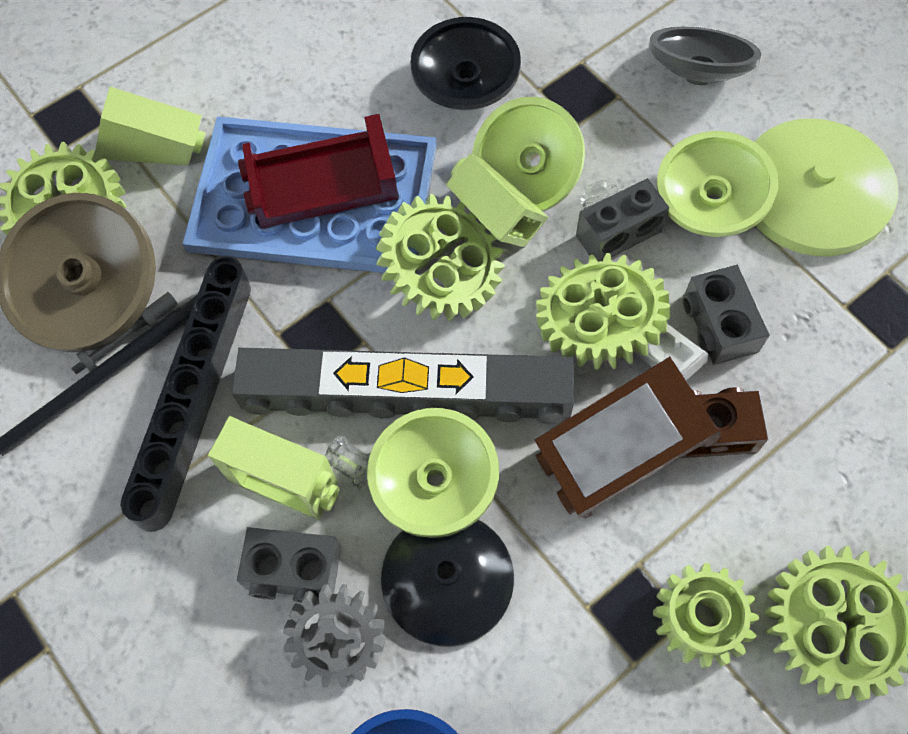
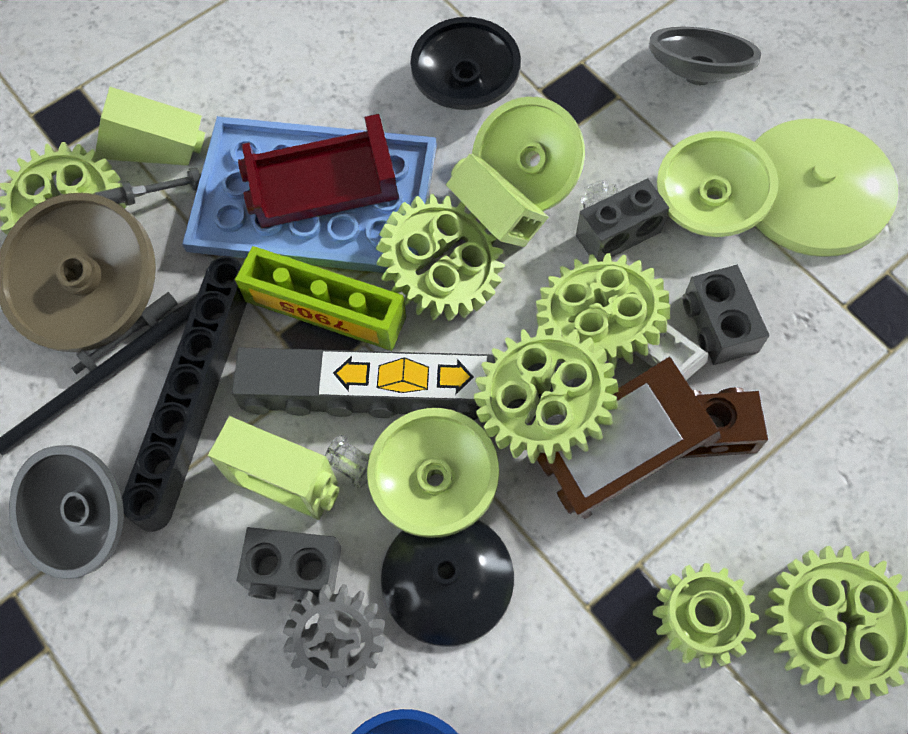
none -> dark grey dish [9,445,124,579]
none -> dark grey piece [94,167,201,206]
none -> lime brick [235,246,407,351]
none -> yellowish green gear [474,325,619,464]

